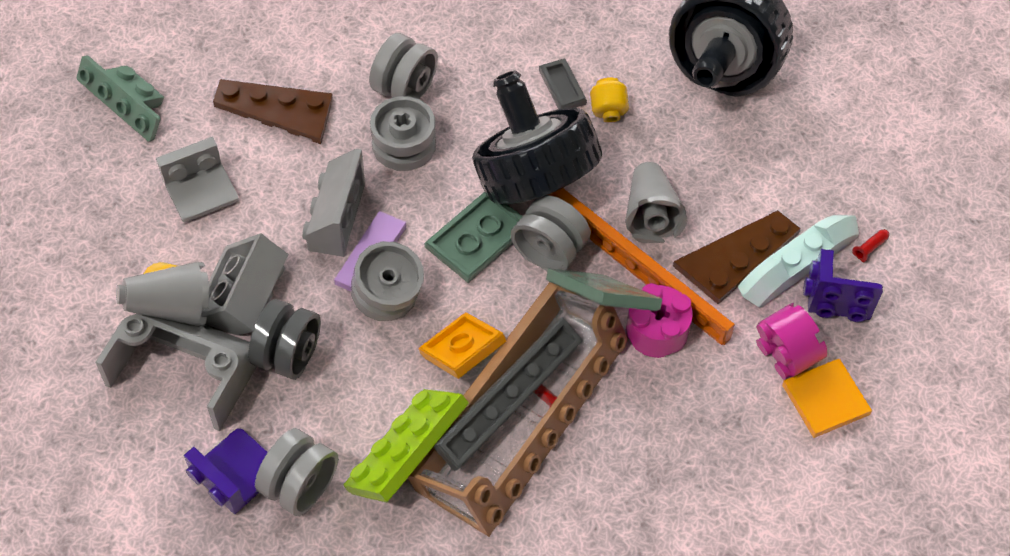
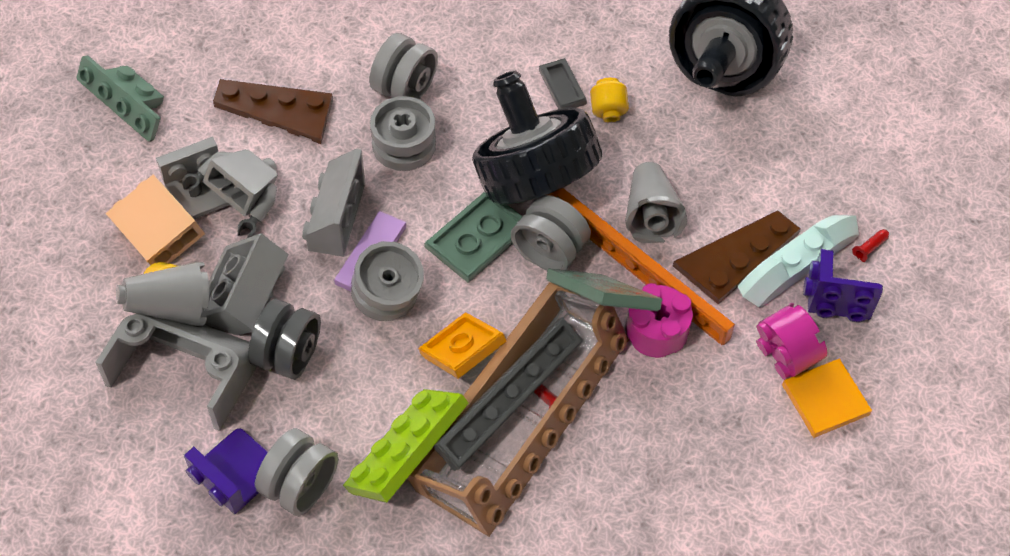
none -> light nougat brick [105,174,205,265]
none -> light grey torso [182,149,278,238]

